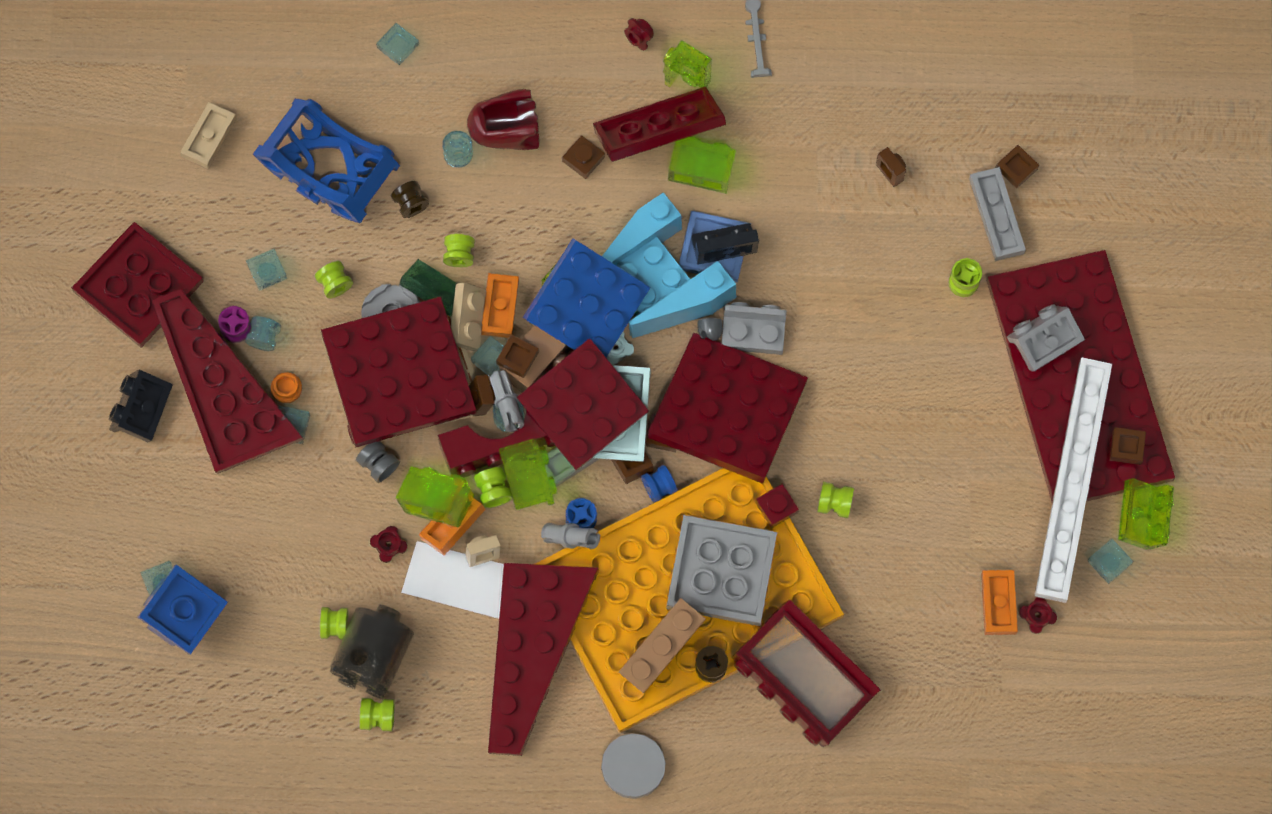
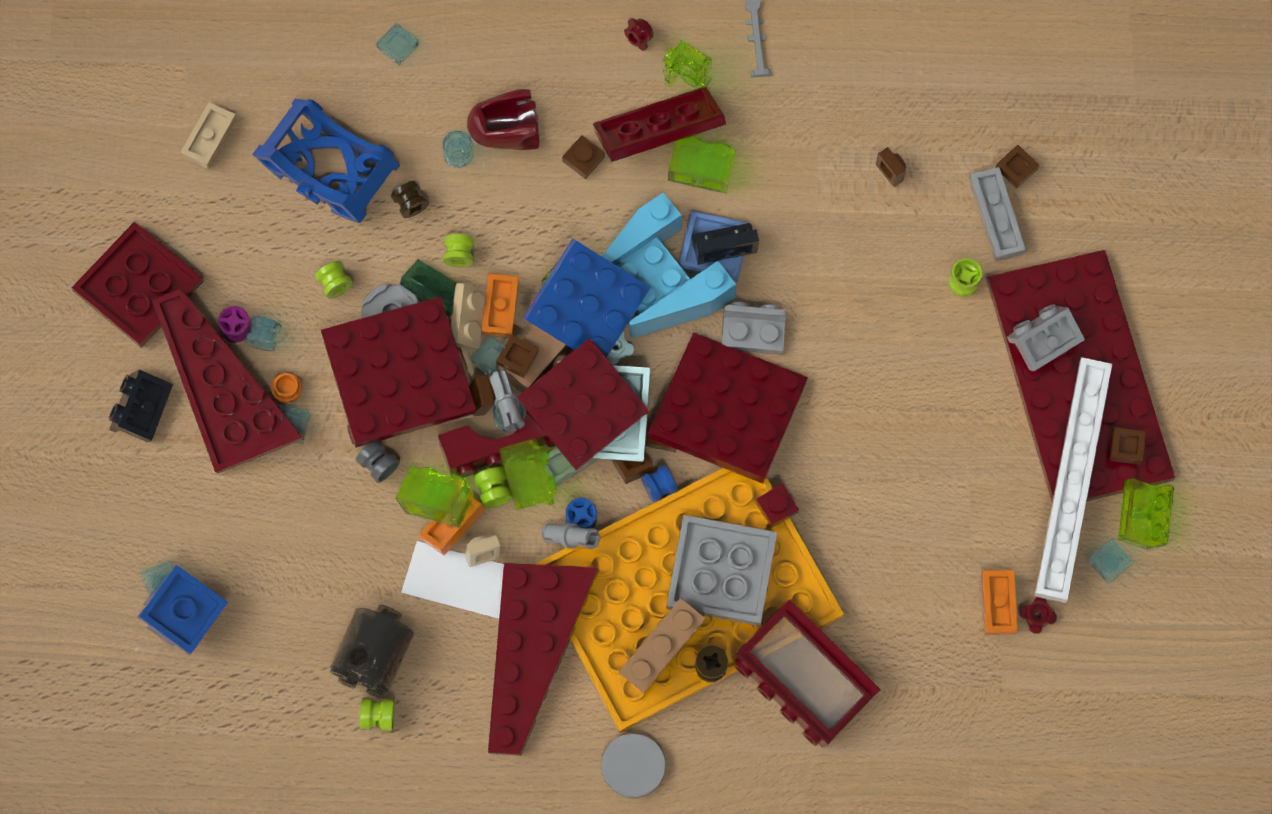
clear light blue plate [246,249,287,291] -> none
lime wheel [320,607,348,640] -> none
dark red plate [370,526,407,563] -> none
dark grey hinge [698,318,722,341] -> none
lime wheel [817,481,854,518] -> none

